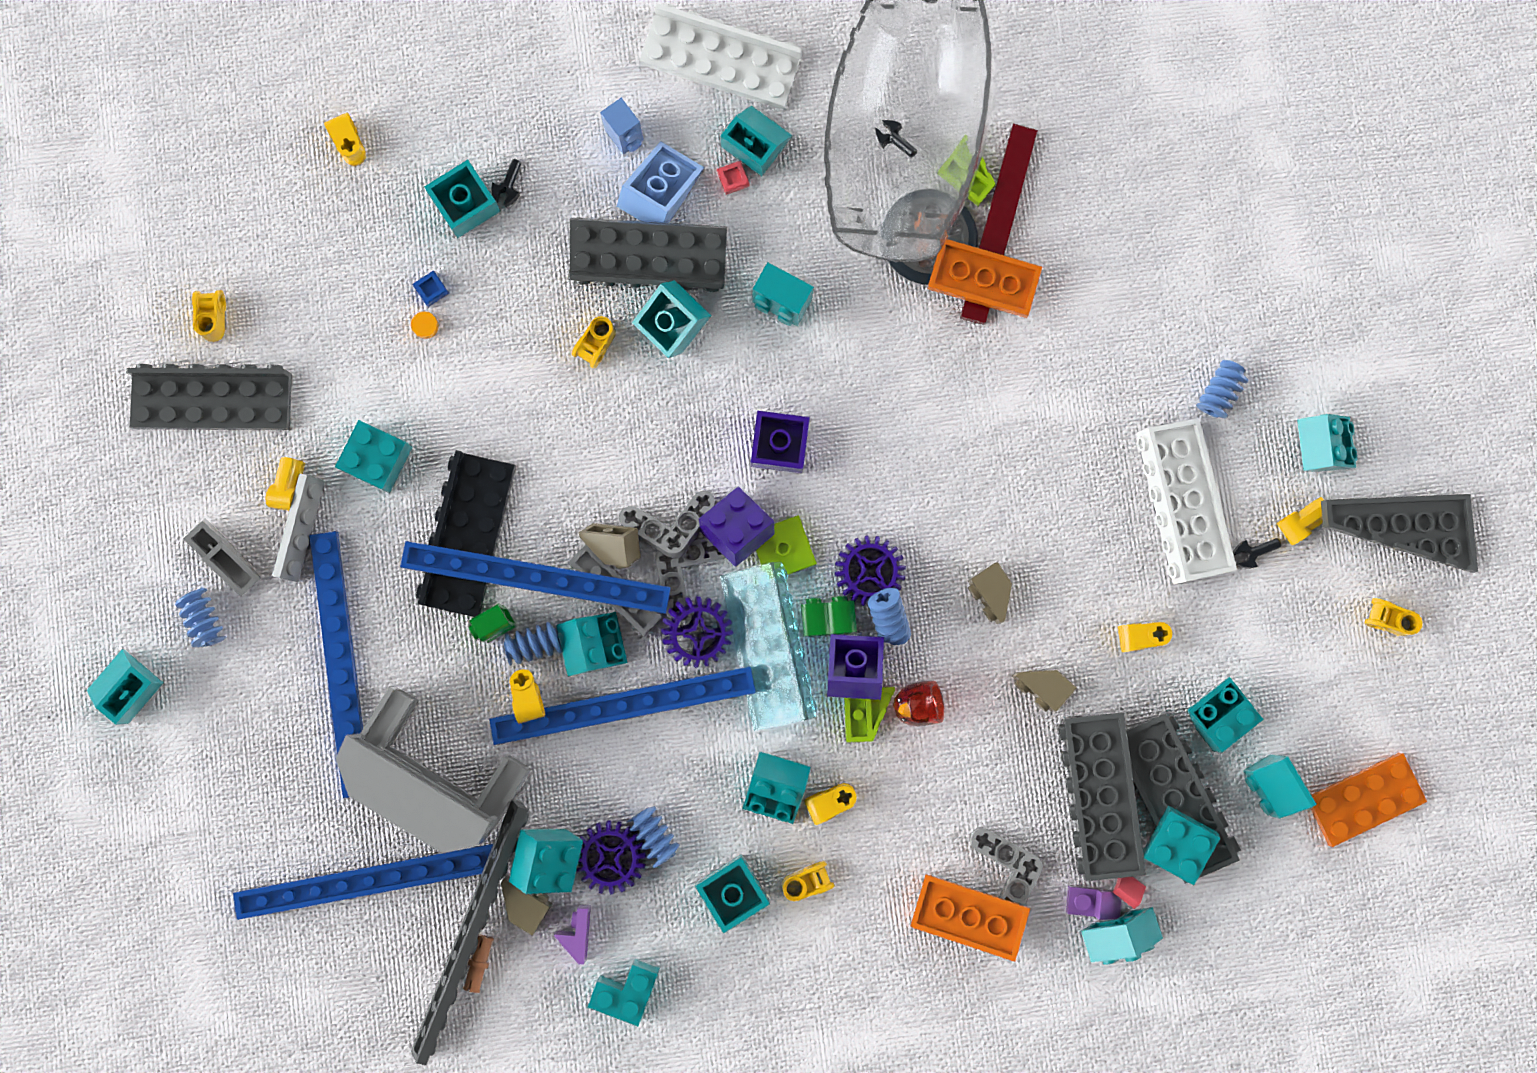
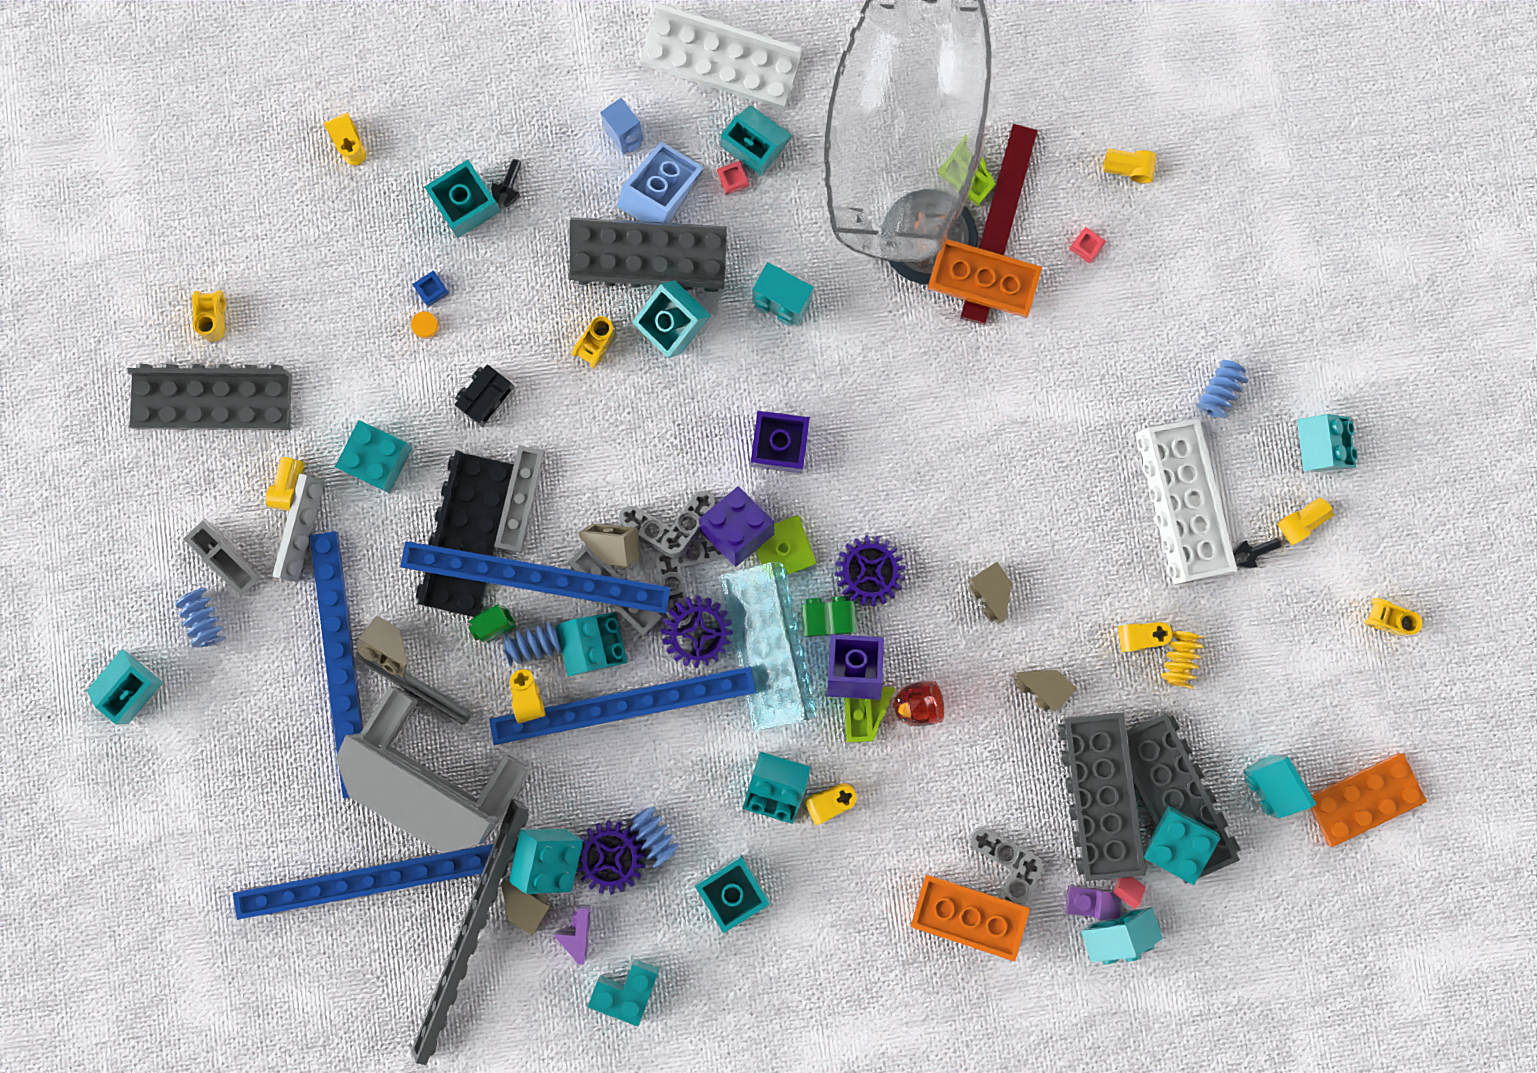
nougat pin [463,934,494,993] -> none
yellow piece [781,861,835,902] -> none
medium blue piece [868,588,911,645] -> none
black bar [875,120,917,158] -> none
teal slope [1187,677,1264,753] -> none
dark grey wing [1321,494,1478,573] -> none
none -> dark grey axle [354,651,472,725]
none -> dark tan slope [357,616,408,678]
none -> black brick [454,364,515,427]
none -> light grey plate [494,445,545,553]
none -> coral tile [1069,226,1106,264]
none -> yellow piece [1102,148,1157,183]
none -> yellow piece [1161,631,1205,690]

